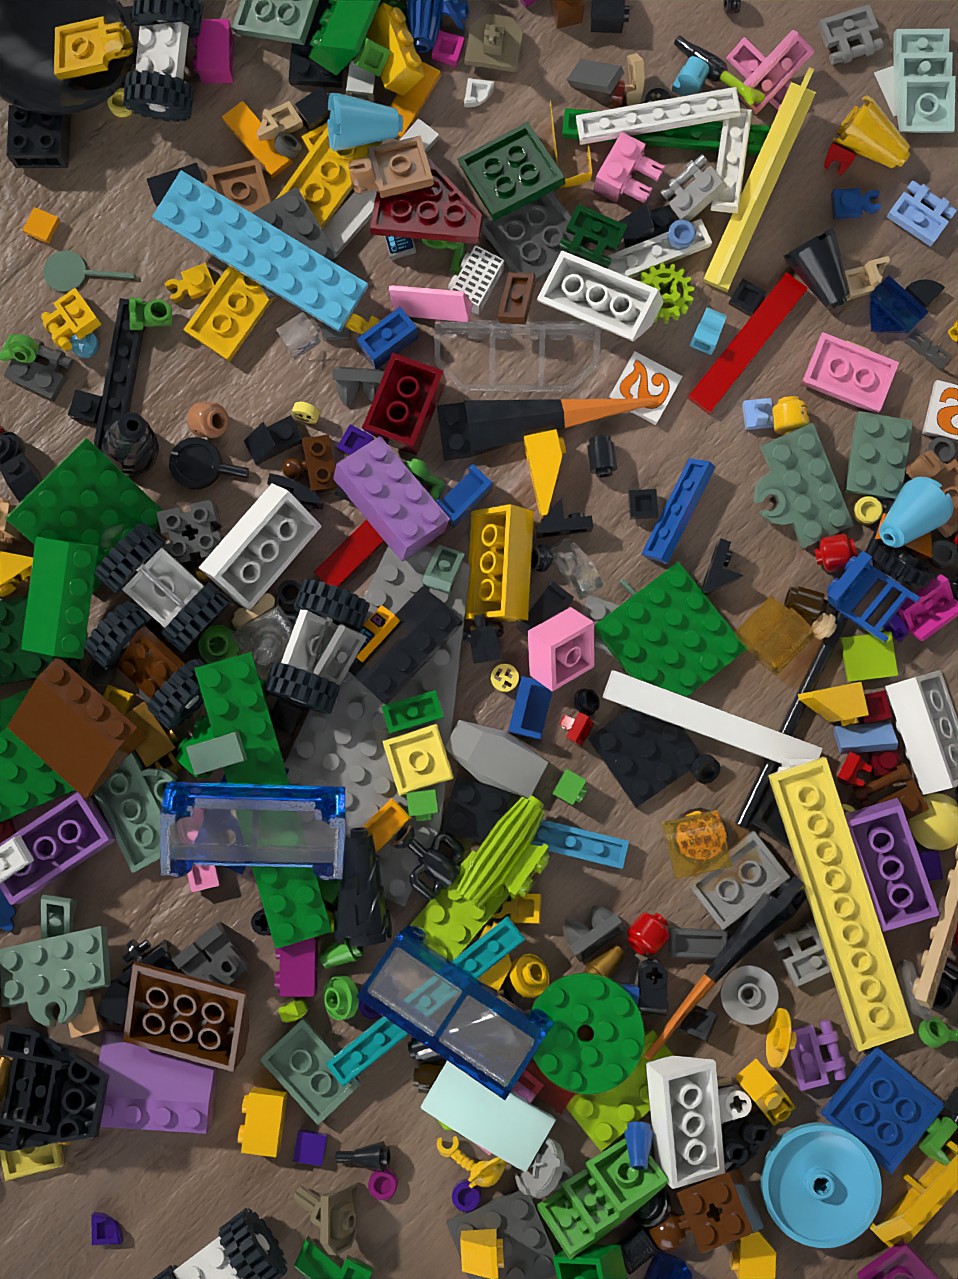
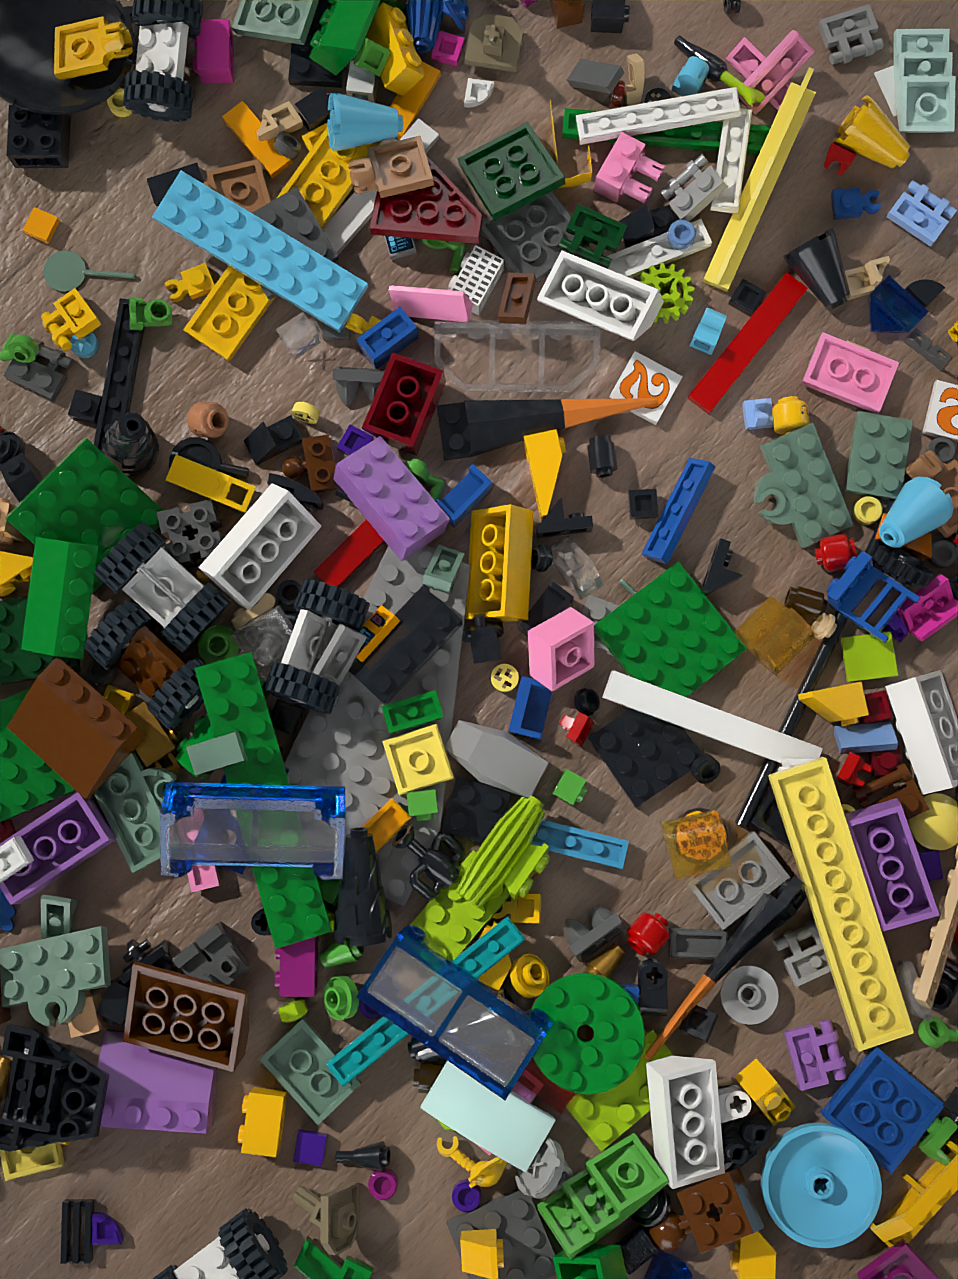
blue cone [624,1122,654,1170] -> none
yellow dish [766,1008,797,1068] -> none
none -> black tile [60,1199,94,1264]
none -> yellow slope [166,455,256,513]

